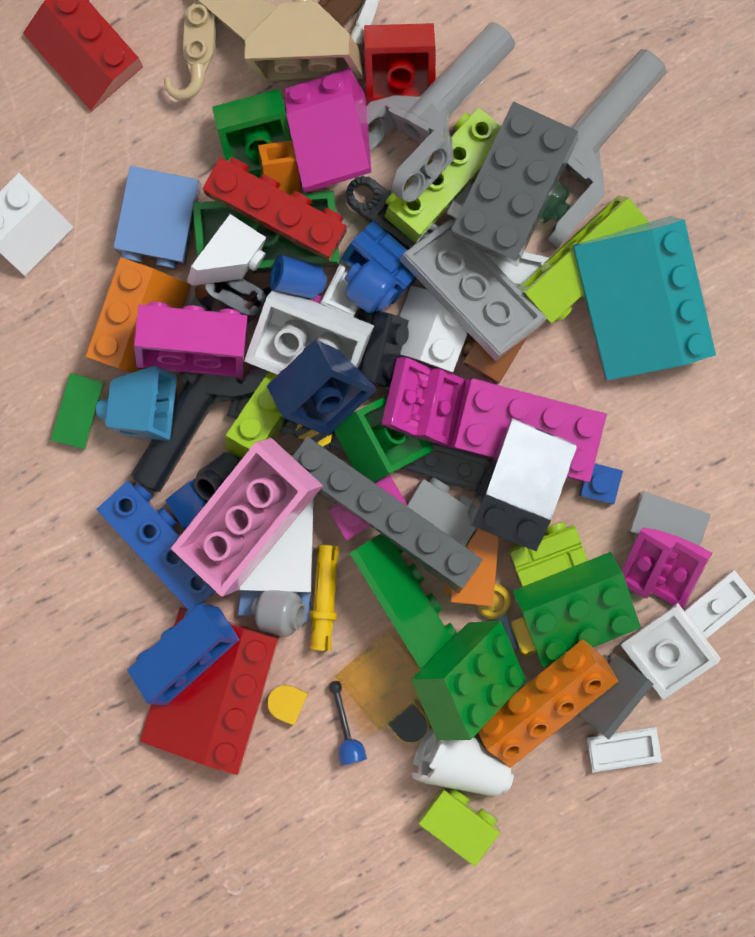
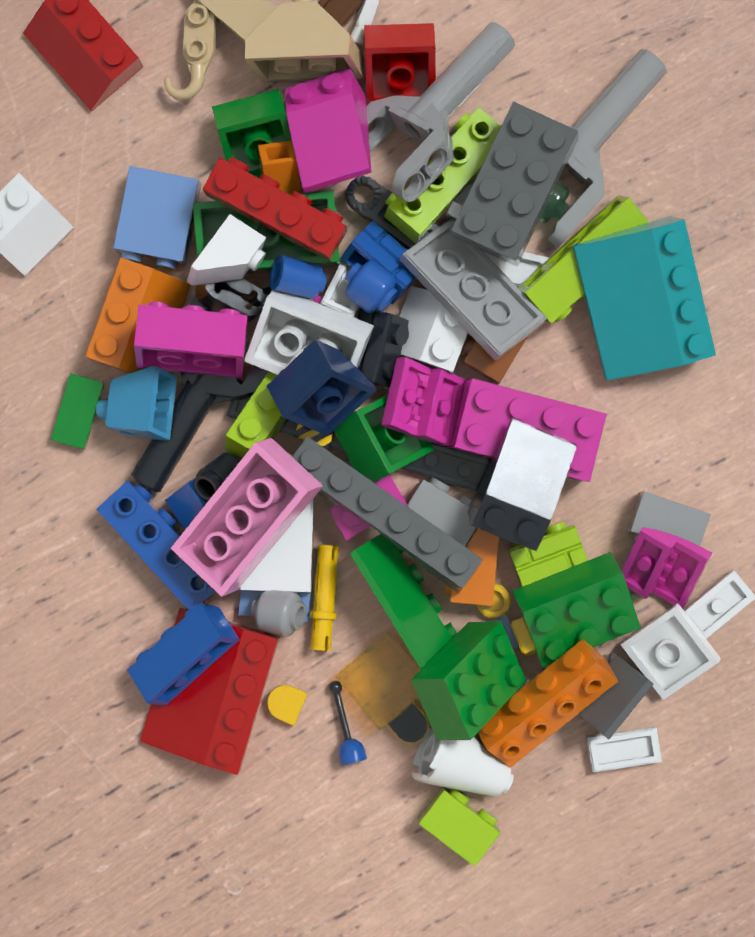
blue plate [579,463,623,504] -> none

